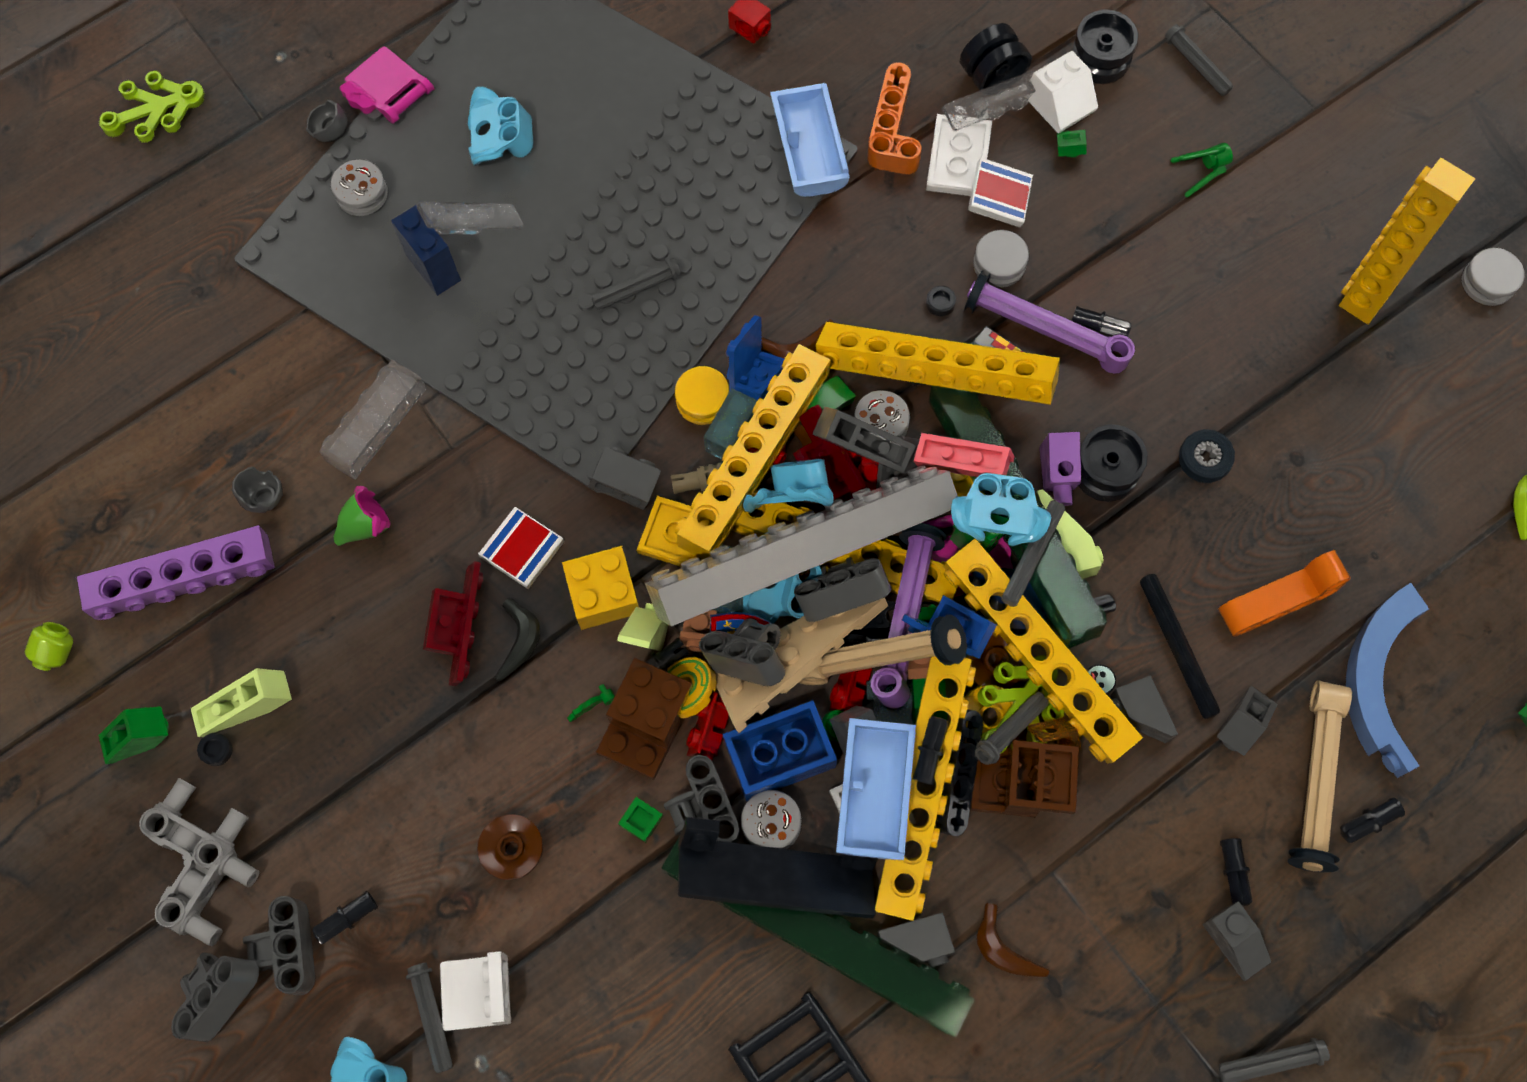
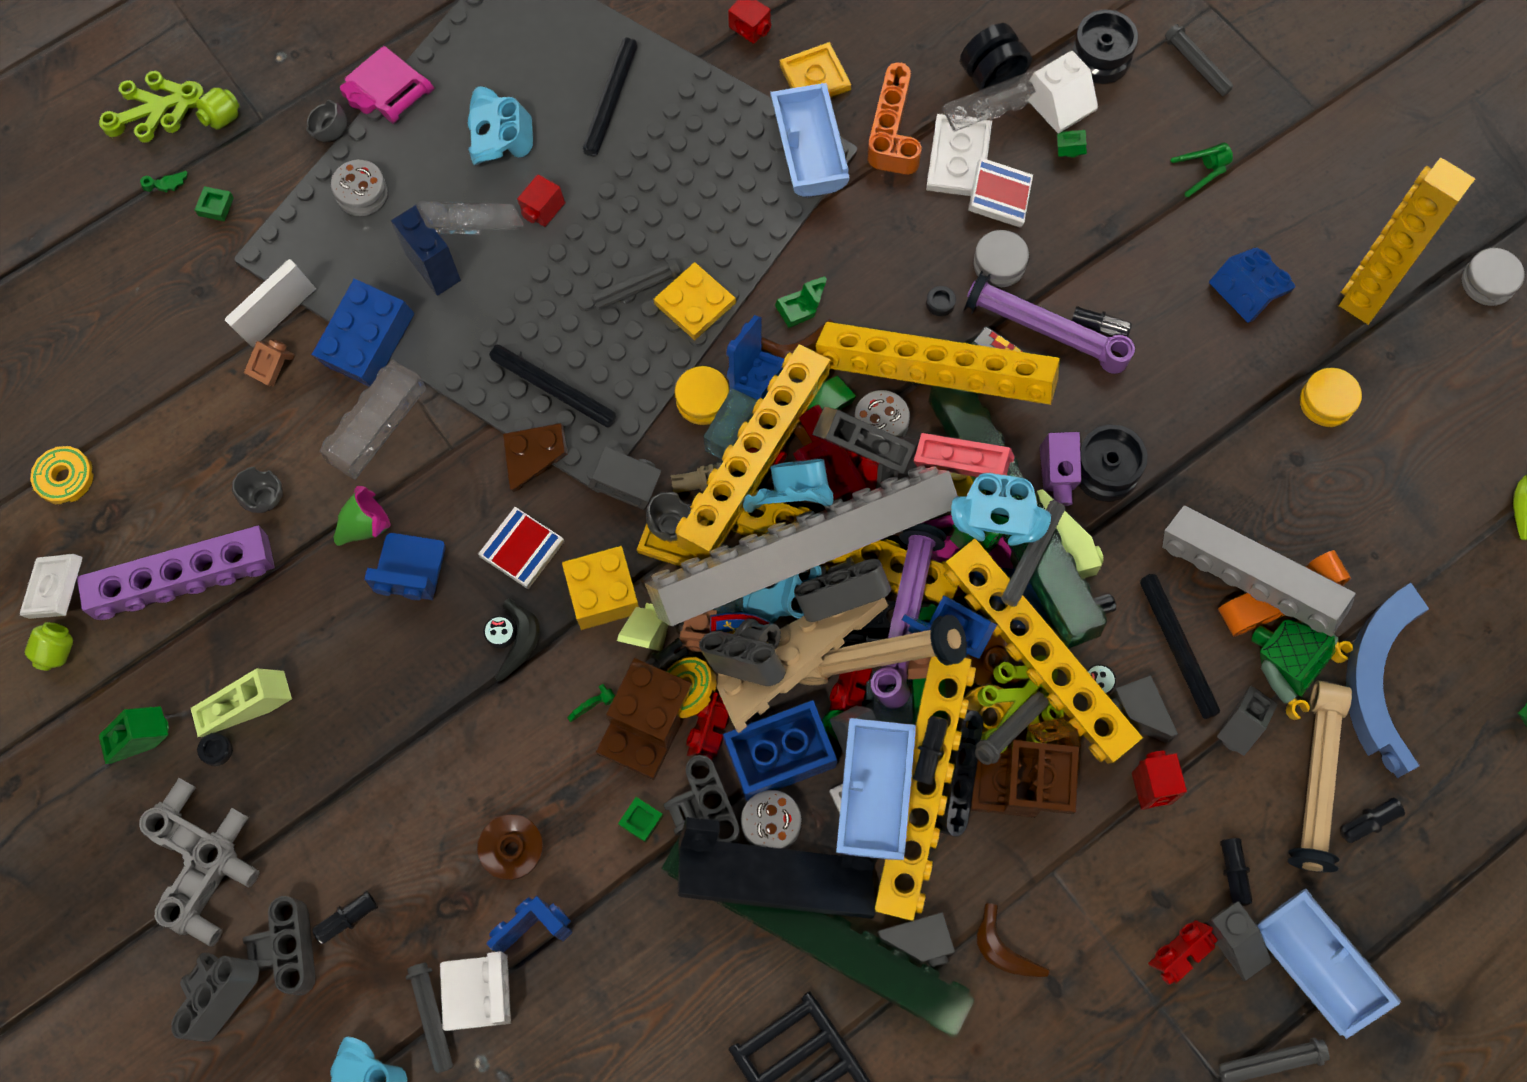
dark red bracket [423,561,483,686] -> none
black bush [1179,429,1235,483] -> none
none -> white tile [20,554,83,619]
none -> yellow tile [30,446,94,505]
none -> green piece [140,171,188,192]
none -> green plate [195,186,234,222]
none -> lime head [196,87,239,130]
none -> white tile [224,259,316,348]
none -> nougat bracket [244,339,295,386]
none -> blue brick [311,278,415,389]
none -> blue bracket [364,533,446,600]
none -> tile [483,616,516,648]
none -> blue bracket [486,896,573,953]
none -> black axle [489,344,616,427]
none -> reddish brown wing [503,423,568,492]
none -> red brick [517,174,565,227]
none -> black axle [582,37,637,157]
none -> dark grey hair [646,492,691,542]
none -> yellow plate [653,262,736,340]
none -> green slope [775,276,827,328]
none -> yellow tile [780,42,851,98]
none -> red brick [1131,751,1187,810]
none -> red hinge [1148,920,1218,985]
none -> light grey brick [1162,505,1356,637]
none -> blue bracket [1209,247,1295,323]
none -> green torso [1251,620,1353,720]
none -> light blue container [1257,889,1401,1039]
none -> yellow head [1300,368,1362,427]

